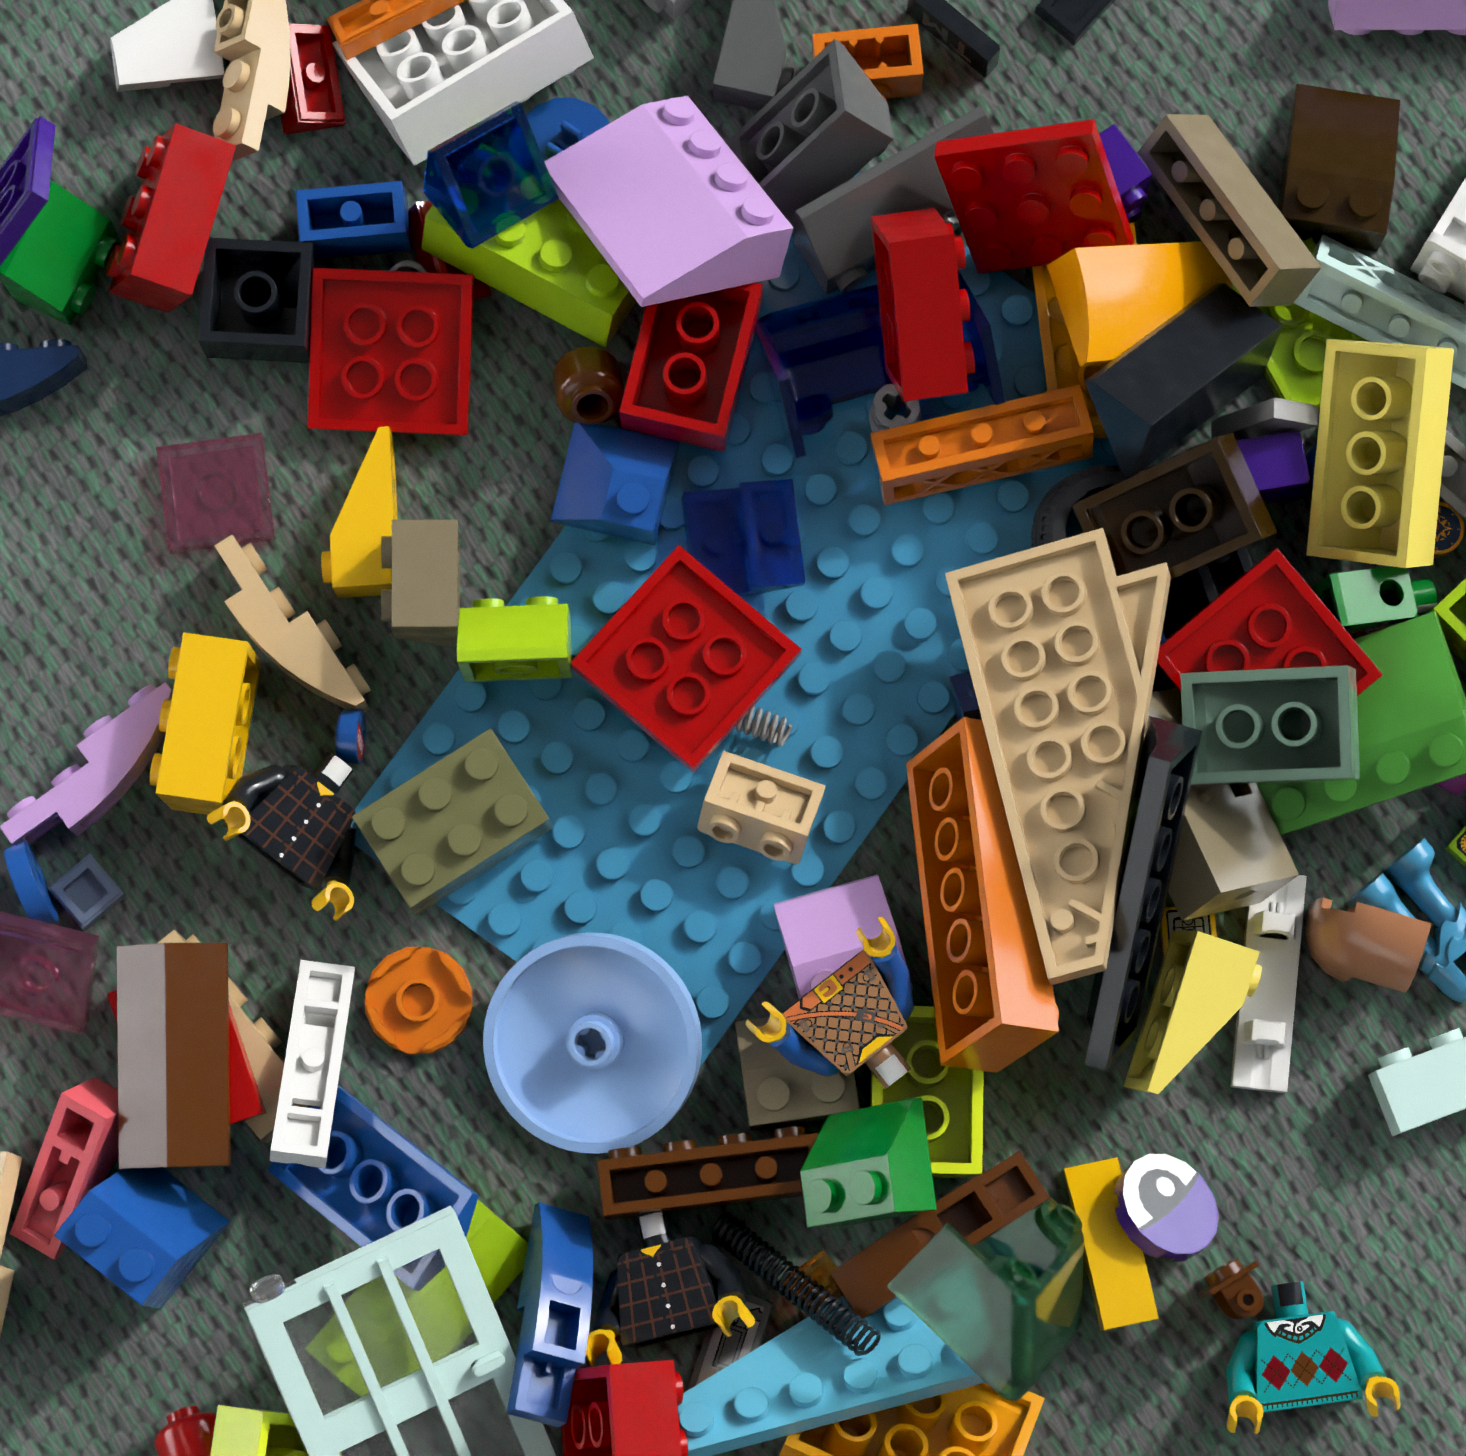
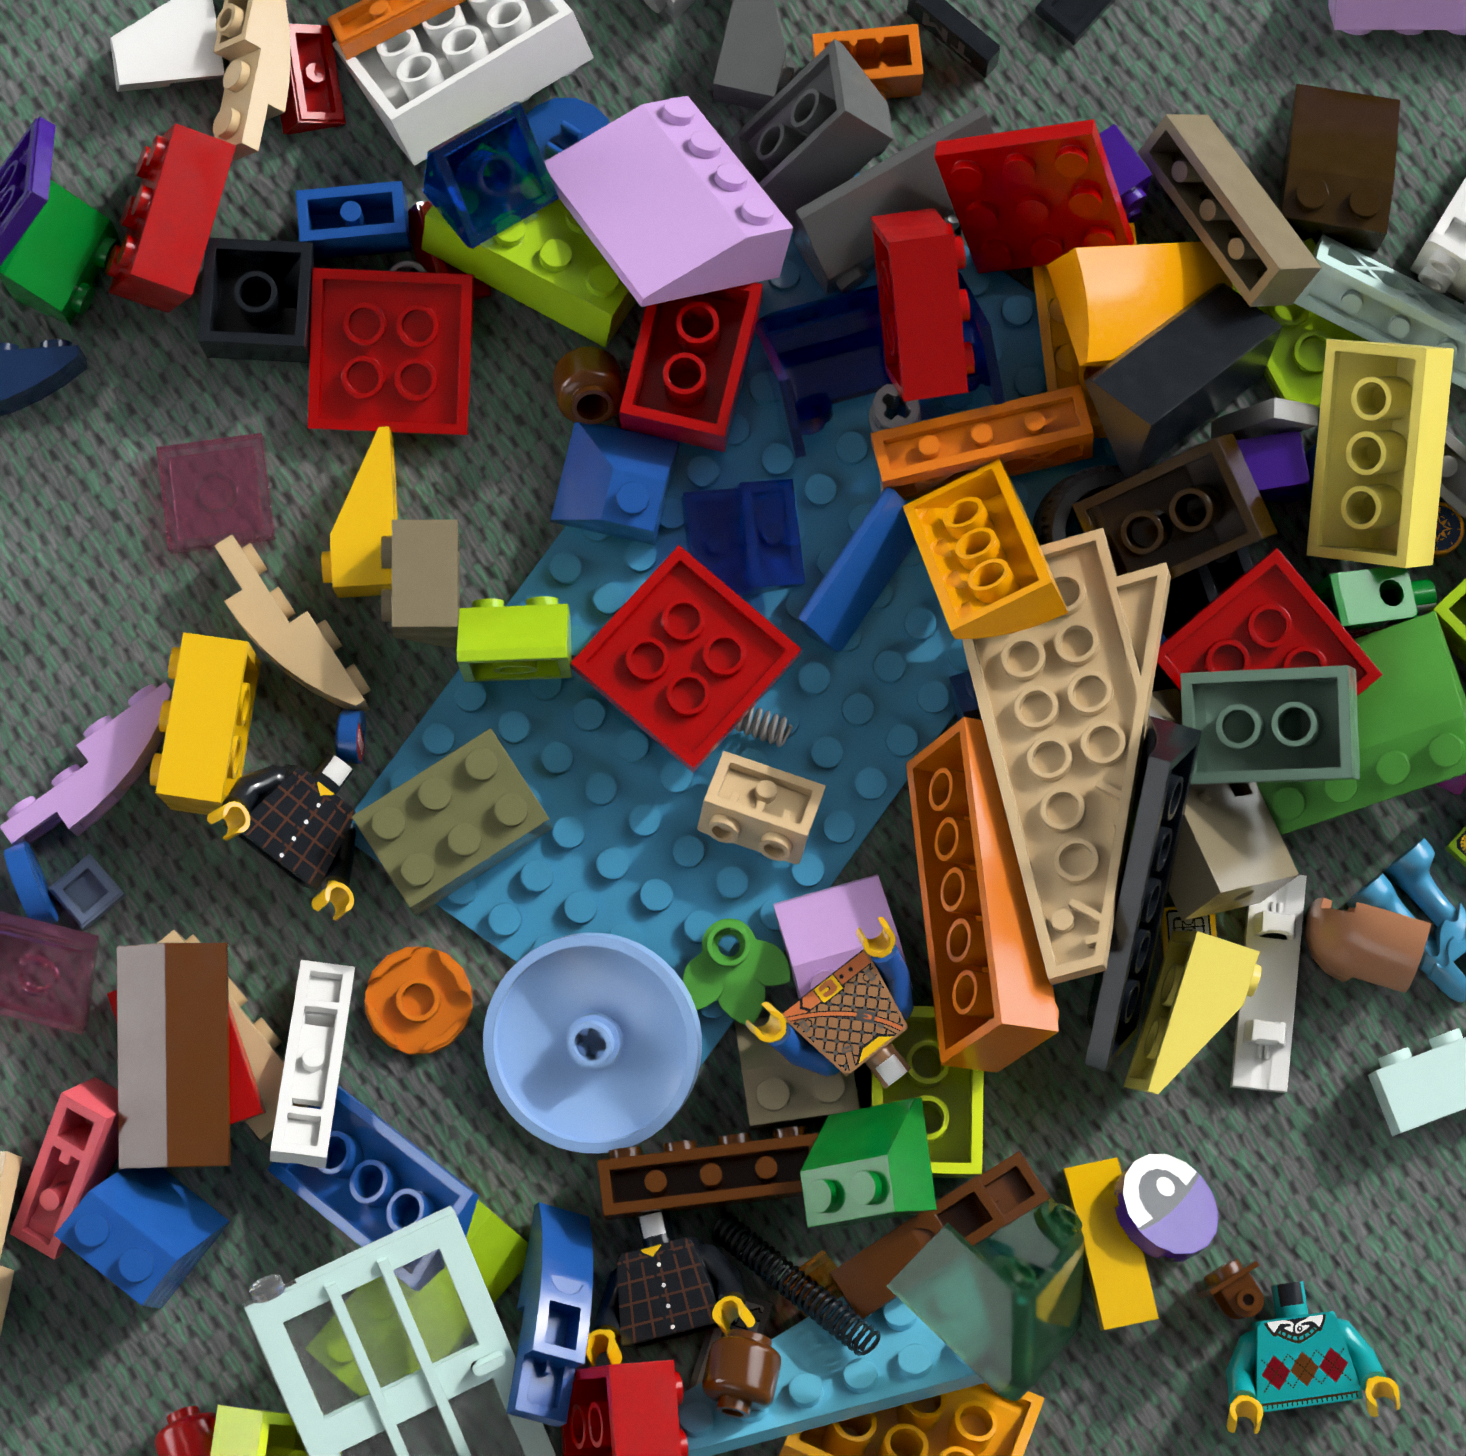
none -> bright green plate [683,918,791,1026]
none -> reddish brown head [702,1329,781,1419]
none -> blue slope [798,487,916,652]
none -> light orange slope [902,458,1068,639]

